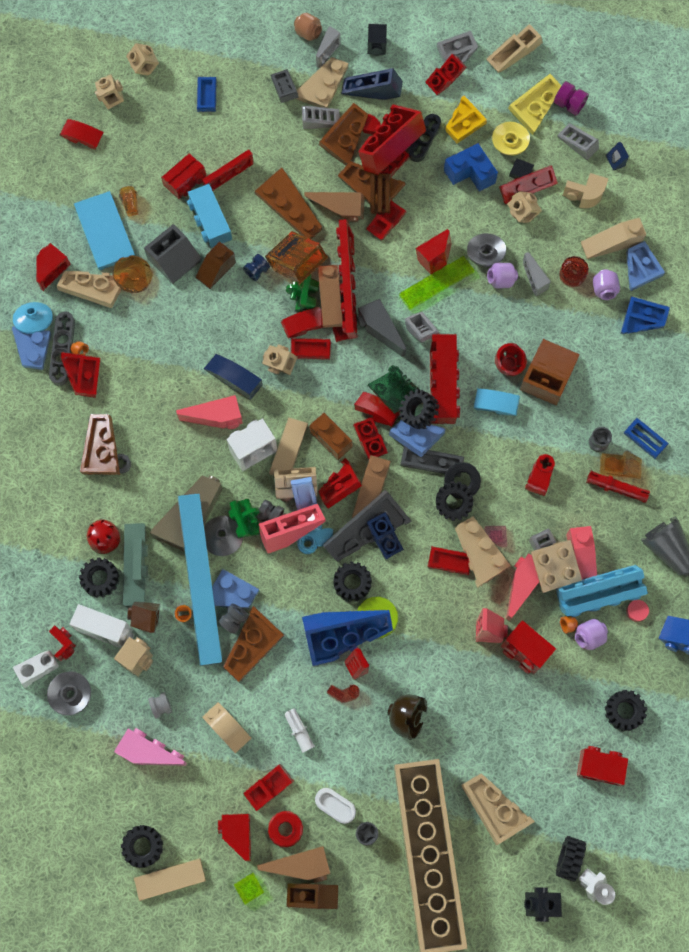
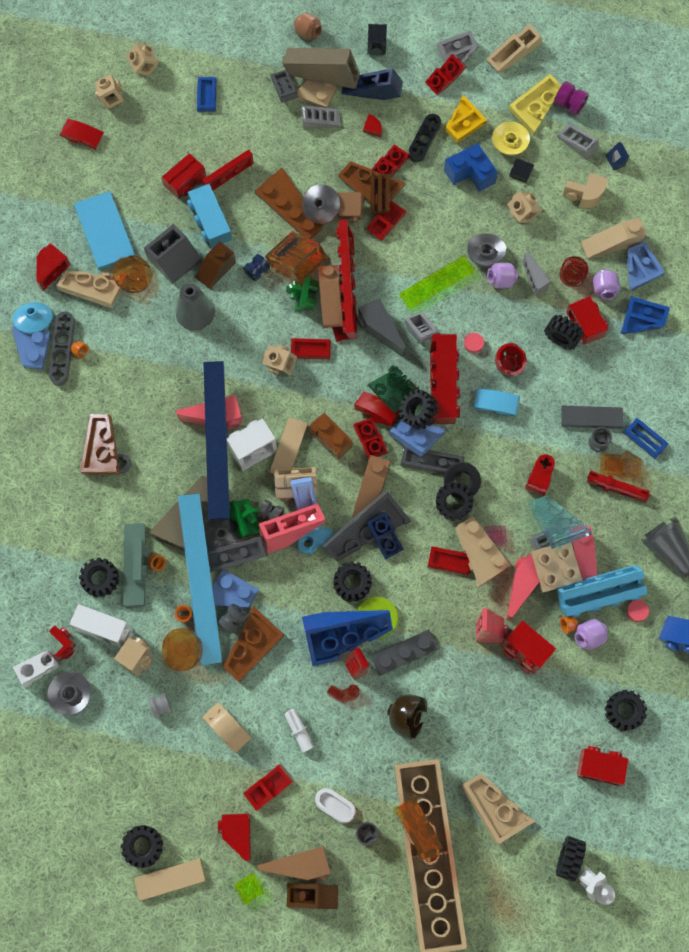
red wing [61,352,100,398] -> none
red helmet [87,519,120,554] -> none
bright pink slope [114,728,187,766] -> none
clear orange cone [118,186,138,217] -> none
reddish brown slope [127,601,160,633] -> none
dark blue slope [204,354,263,400] -> none
red piece [268,811,303,848] -> none
red slope [281,307,323,339] -> none
light grey slope [316,26,341,68] -> none
red wing [318,458,362,509] -> none
dark orange wing [319,103,368,166] -> none
red wedge [358,104,426,175] -> none
red slope [415,229,452,274] -> none
tile [499,165,558,204] -> none
dark orange slope [520,339,580,406] -> none
black brick [524,887,562,922] -> none
none -> orange hinge [147,554,166,572]
none -> clear orange tile [162,628,203,671]
none -> dark grey cone [175,284,215,331]
none -> dark blue tile [203,361,230,520]
none -> dark grey plate [207,536,268,572]
none -> dark tan slope [282,48,360,89]
none -> flat silver dish [302,184,340,224]
none -> dark grey plate [371,629,438,676]
none -> clear orange brick [393,797,443,862]
none -> coral tile [464,333,484,353]
none -> clear light blue wing [528,495,592,549]
none -> black tyre [544,315,584,350]
none -> dark grey tile [561,405,623,429]
none -> red brick [566,296,608,345]

